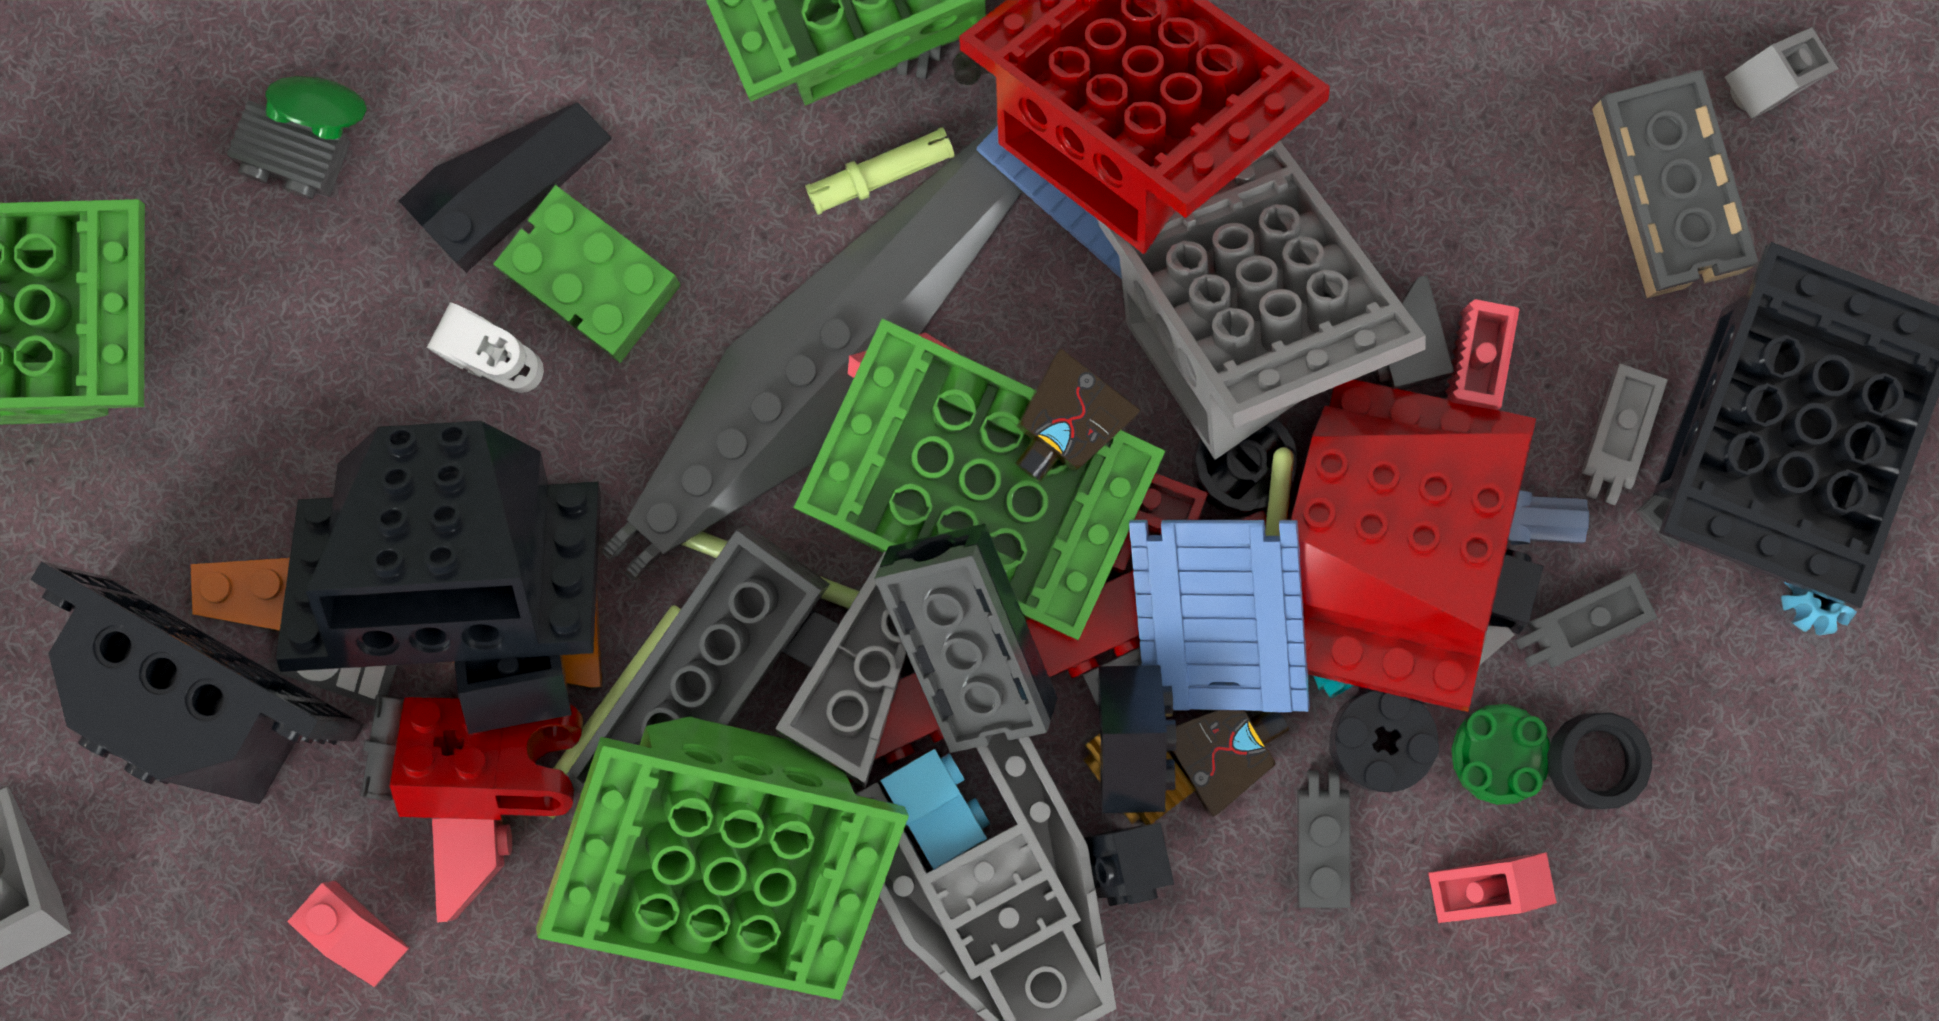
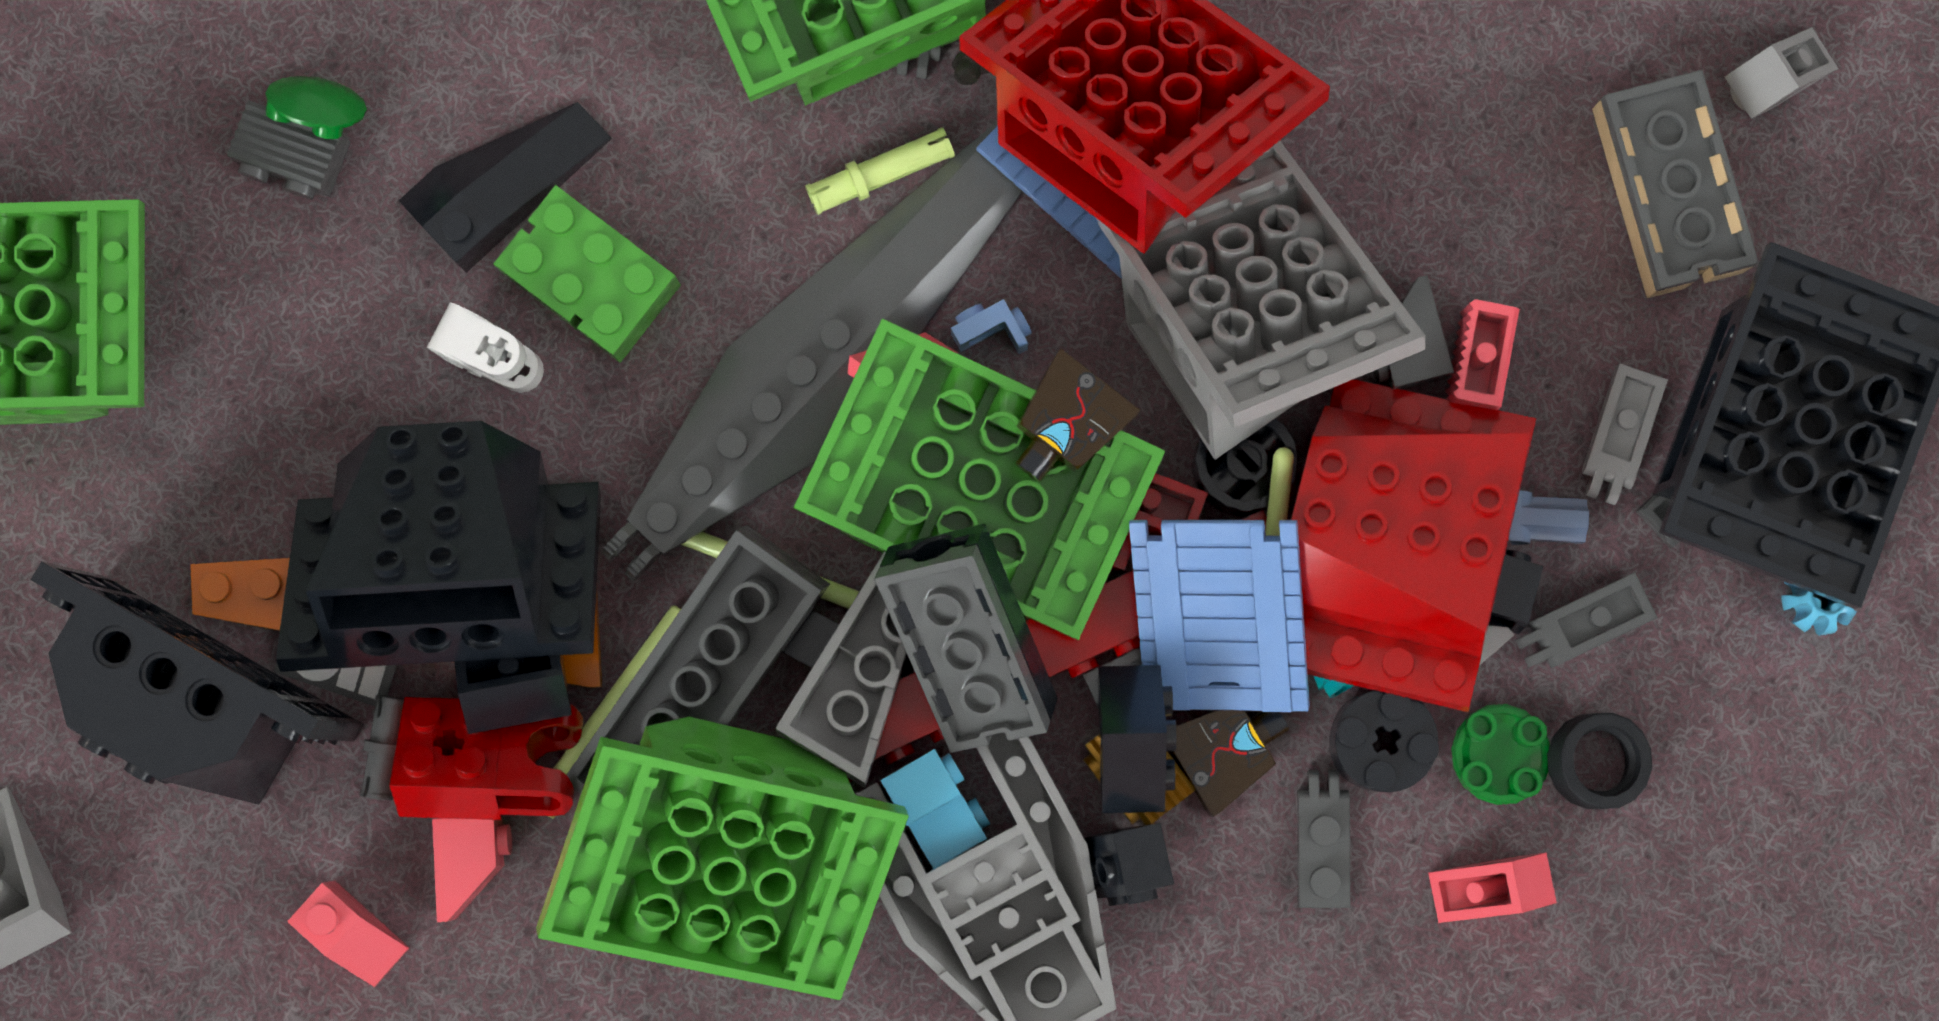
none -> light blue bracket [951,299,1032,354]

